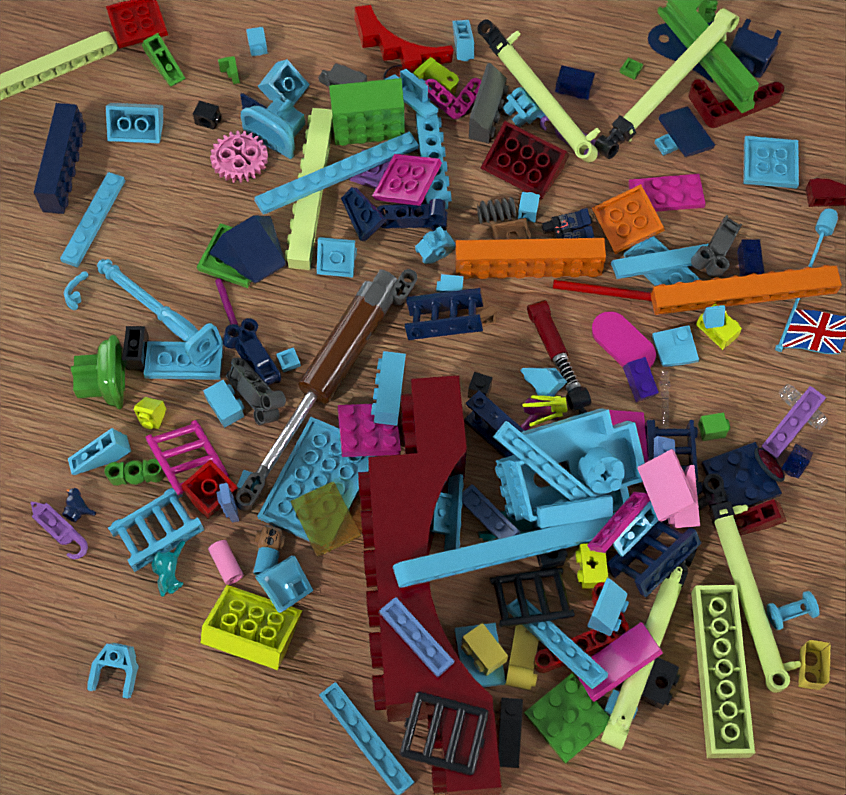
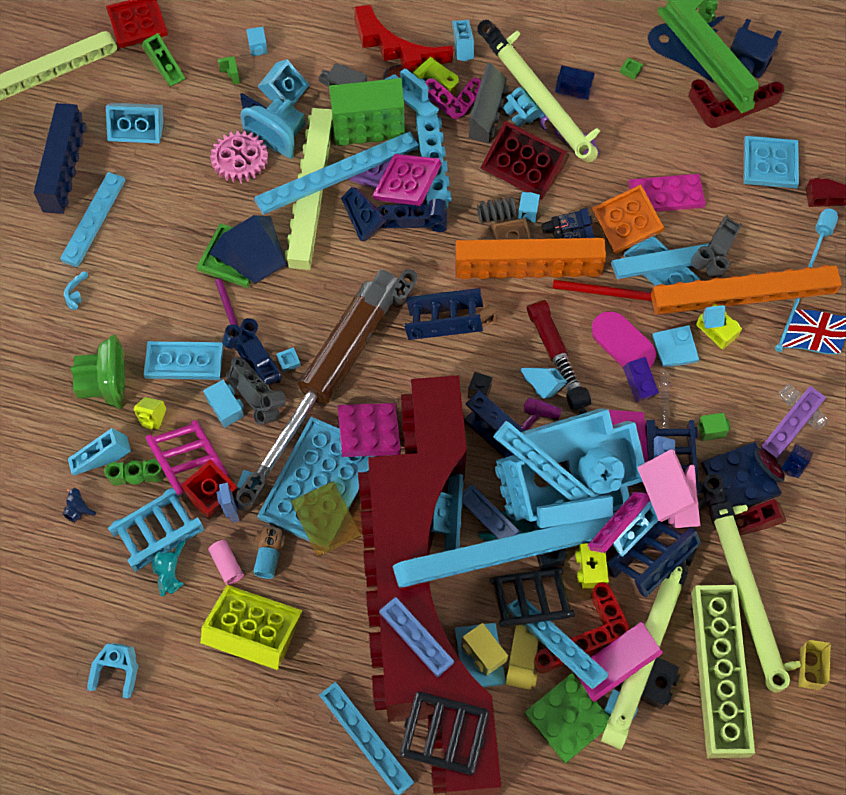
medium lavender plate [31,502,88,559] -> none
medium azure piece [97,259,223,367] -> none
black brick [122,326,149,370] -> none
black brick [193,100,222,130] -> none
medium azure plate [255,556,313,613] -> none
medium azure bracket [317,237,357,277] -> none
medium azure brick [371,351,406,426] -> none
medium azure hinge [415,226,456,264] -> none
medium azure brick [436,274,463,293] -> none
black slope [498,698,523,768] -> none
neon yellow plant [522,395,567,427] -> none
medium azure slope [587,578,629,636] -> none
yellowish green piece [594,8,739,159] -> none
medium azure tile [654,134,679,156] -> none
dark blue tile [658,106,715,158] -> none
clear blue brick [737,239,764,277] -> none
medium azure hose [766,591,819,630] -> none

